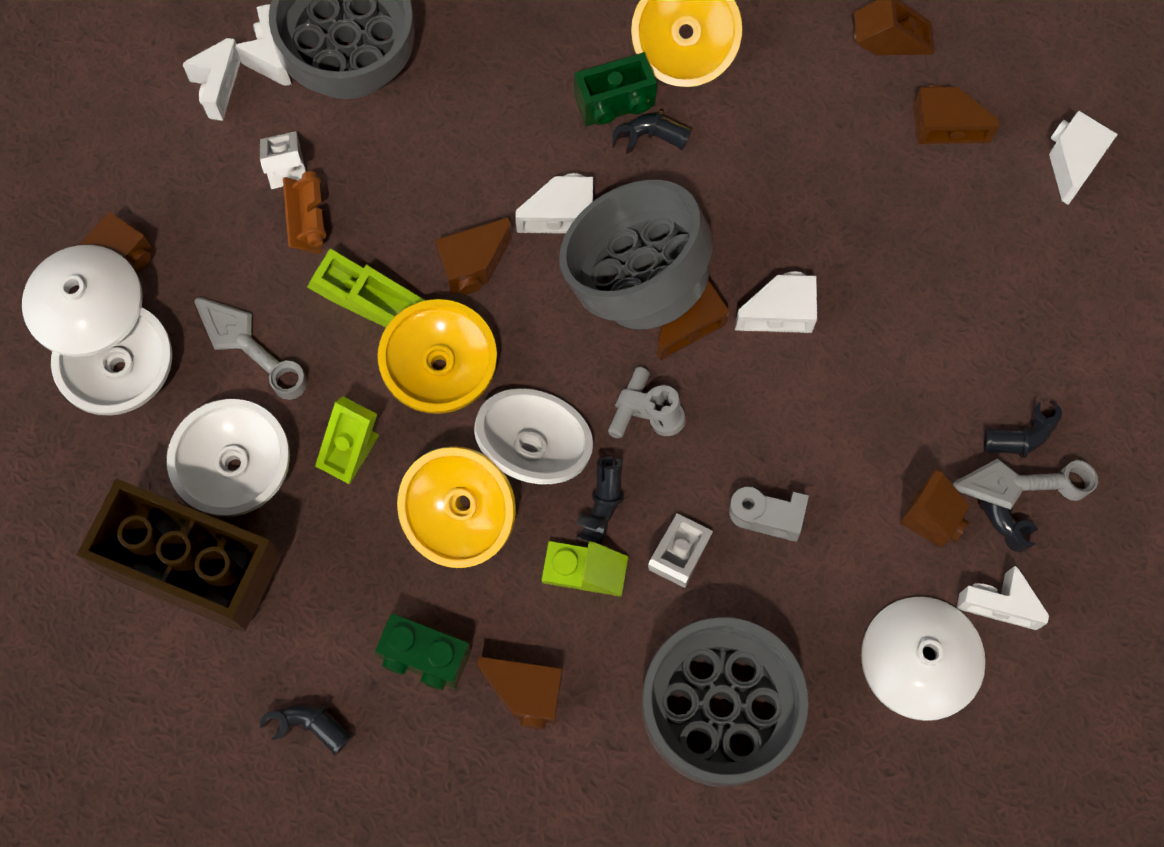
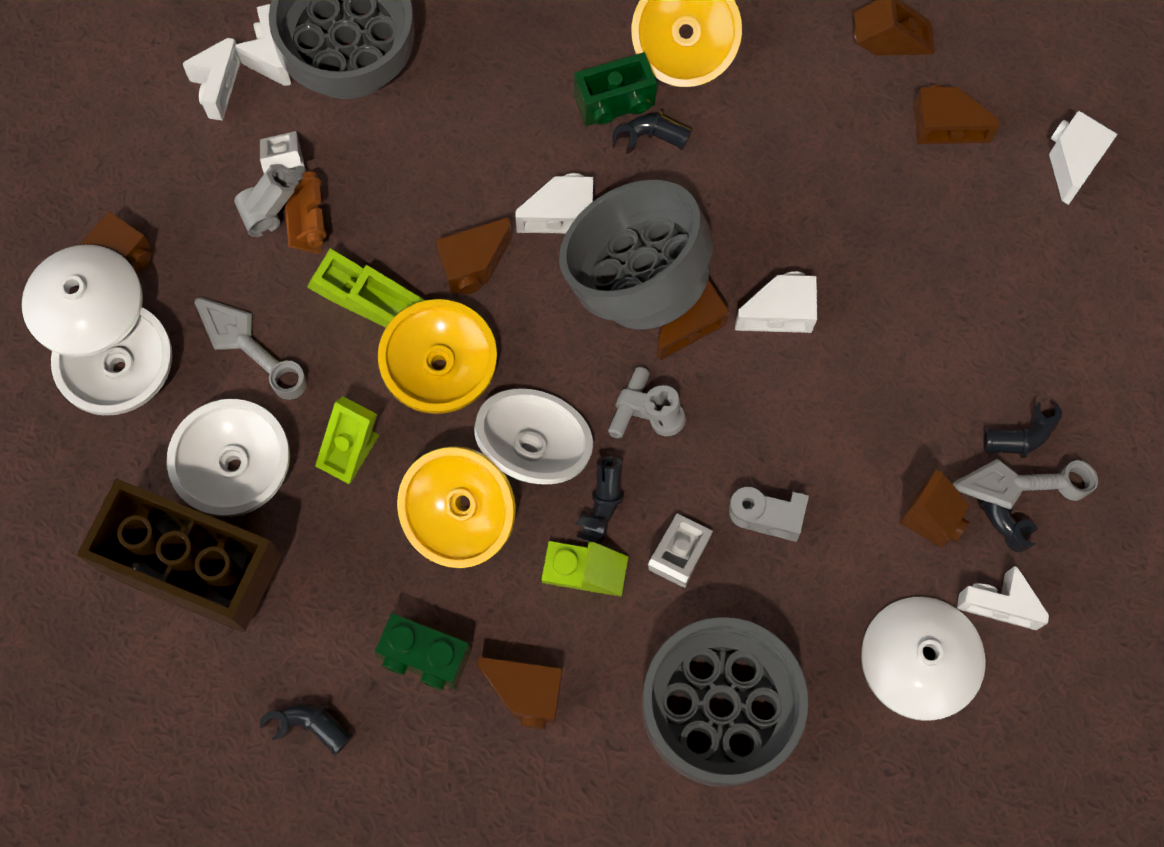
none -> light grey piece [234,165,299,237]

